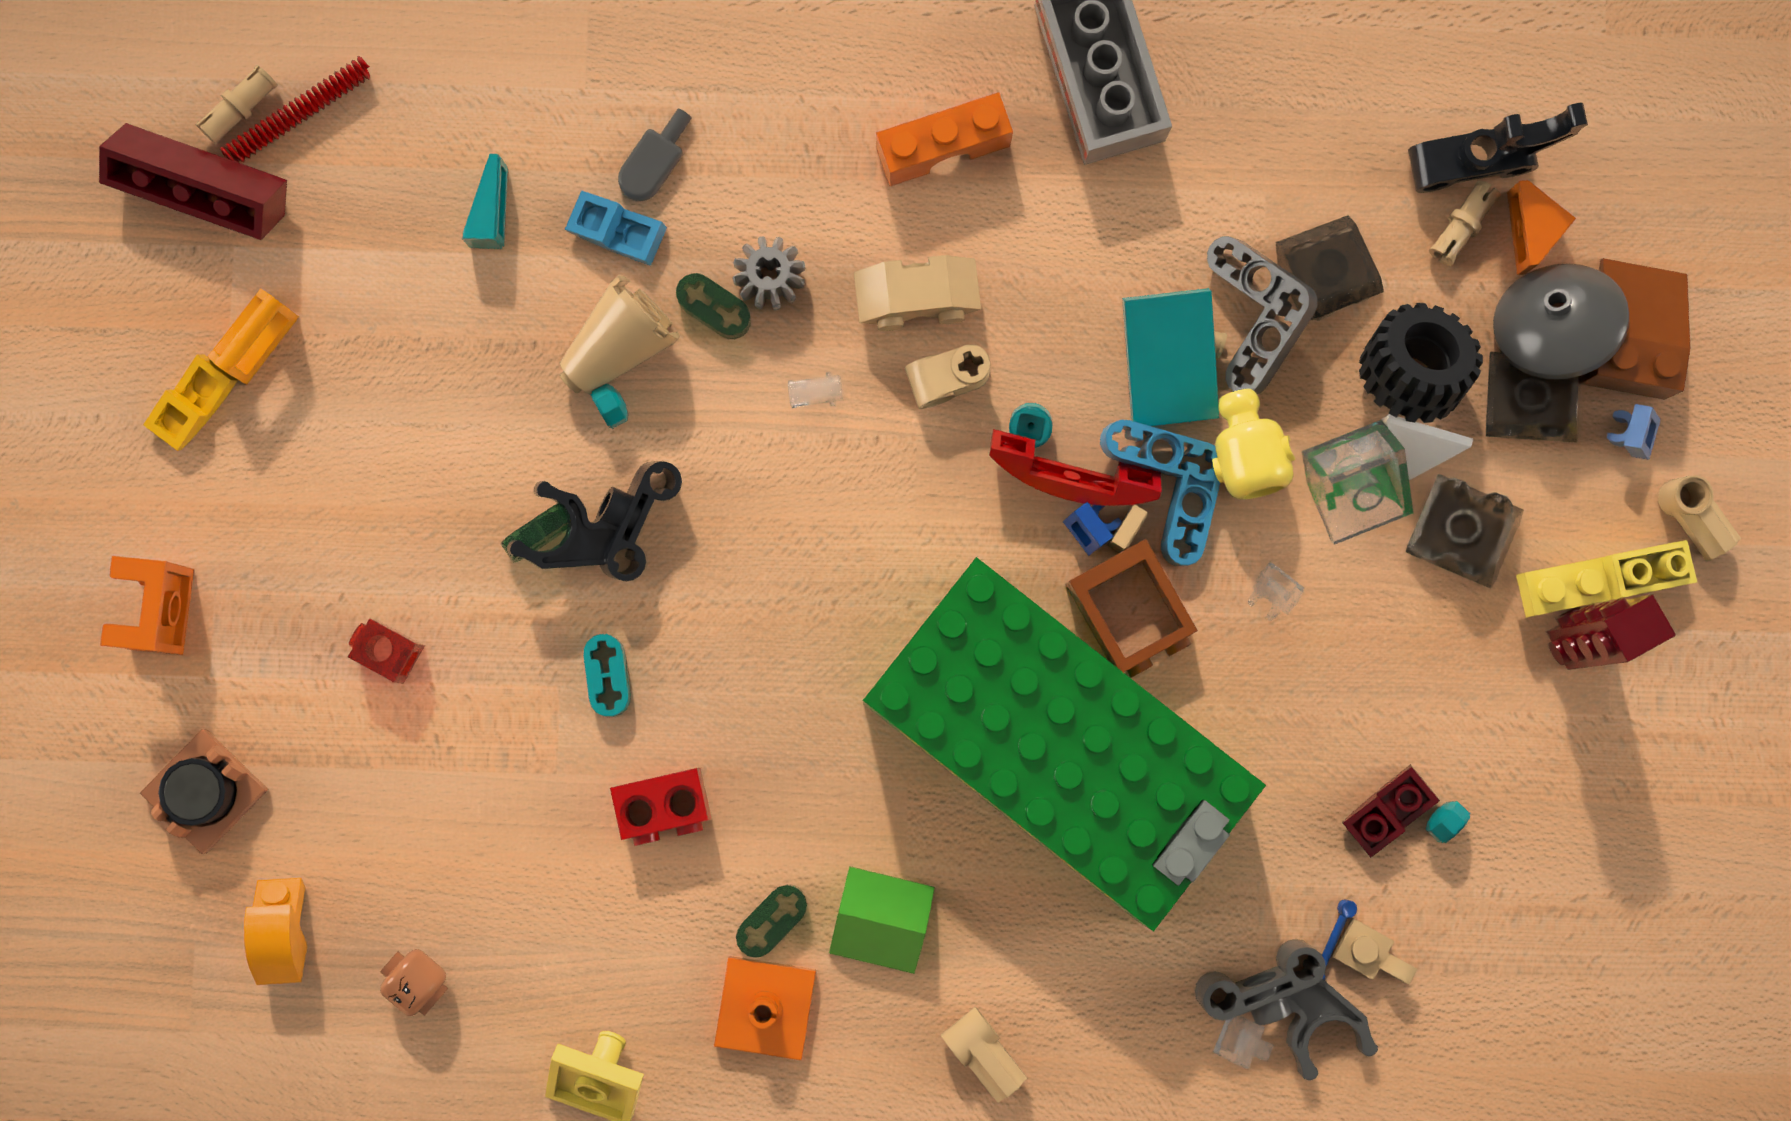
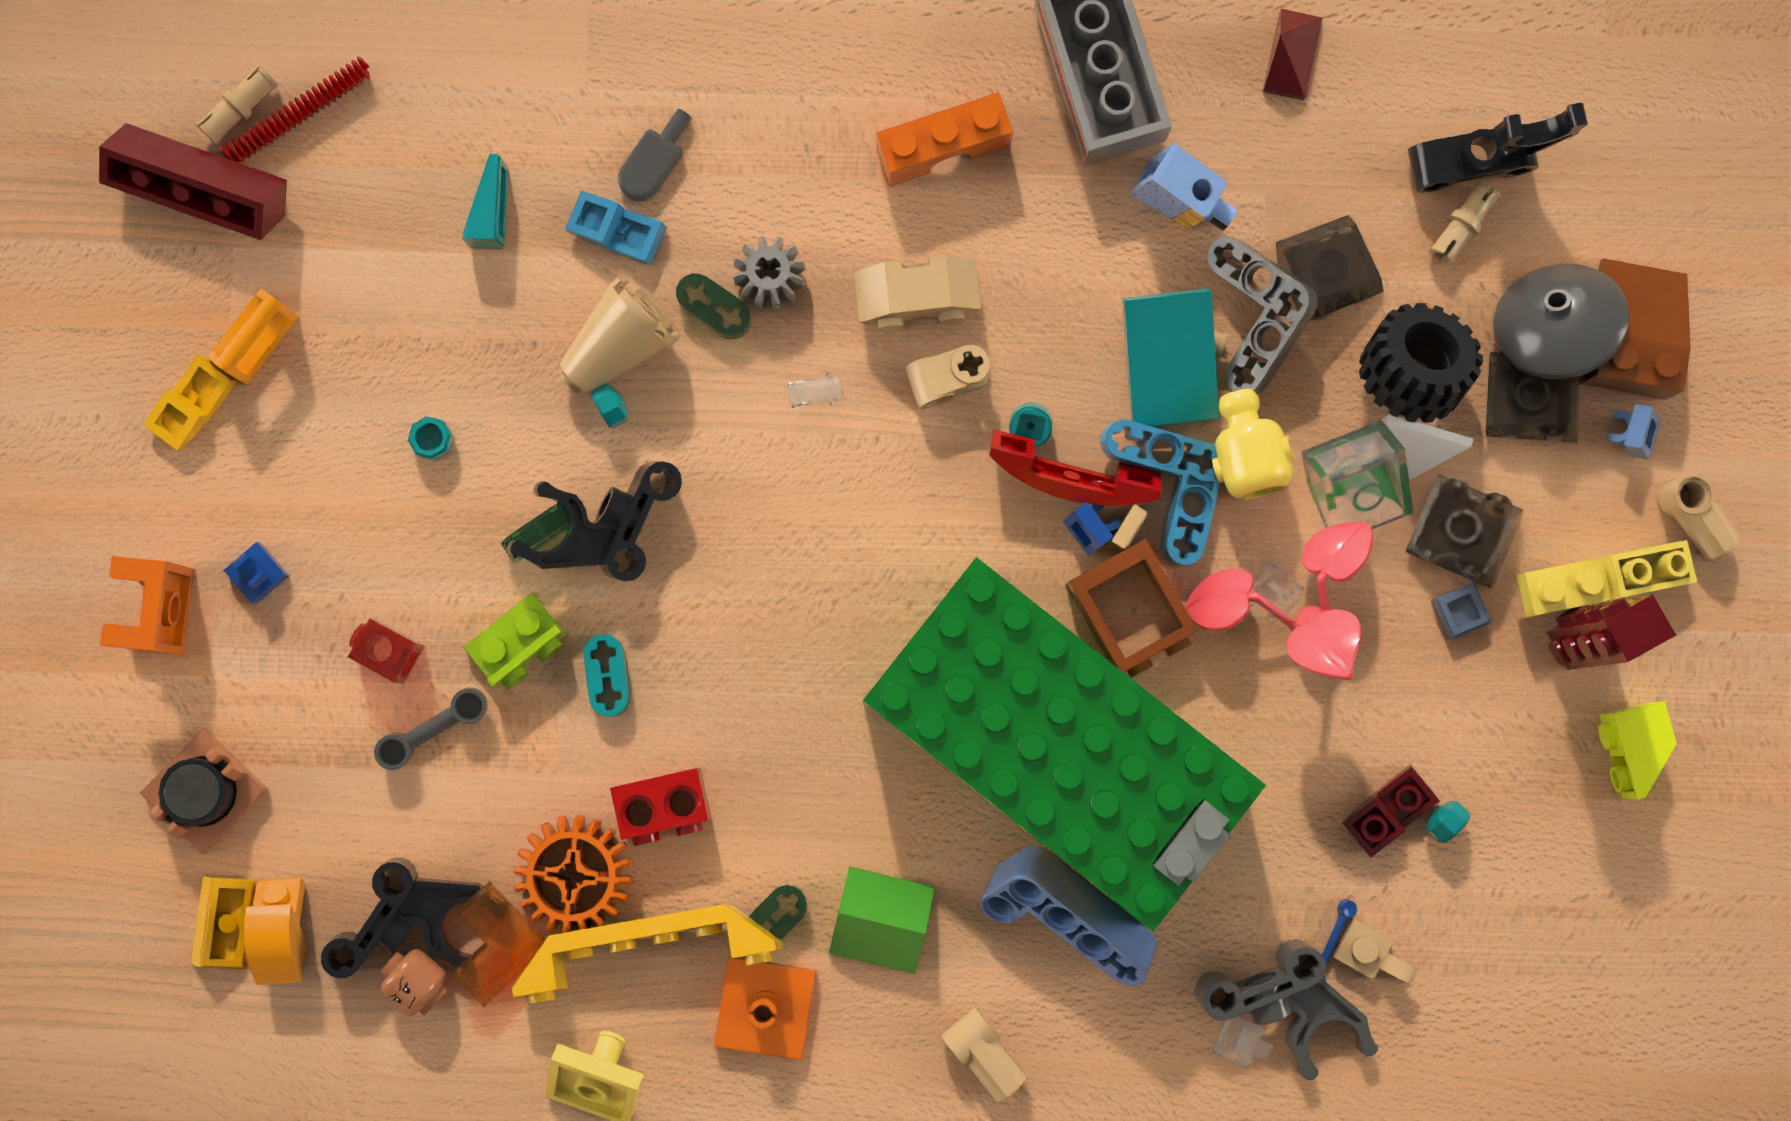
orange slope [1507,180,1576,275] -> none
none -> yellow slope [191,875,255,970]
none -> blue tile [223,542,290,604]
none -> black piece [321,857,508,978]
none -> dark grey bar [374,687,488,770]
none -> teal tile [408,416,454,461]
none -> clear orange tile [452,881,546,1007]
none -> lime bracket [463,593,567,689]
none -> yellow slope [512,904,783,1004]
none -> orange gear [513,815,634,933]
none -> medium blue beam [980,846,1157,986]
none -> light blue torso [1130,143,1237,231]
none -> coral plant [1184,521,1373,680]
none -> dark red slope [1262,9,1322,101]
none -> sand blue tile [1431,583,1492,640]
none -> neon yellow slope [1598,701,1677,800]

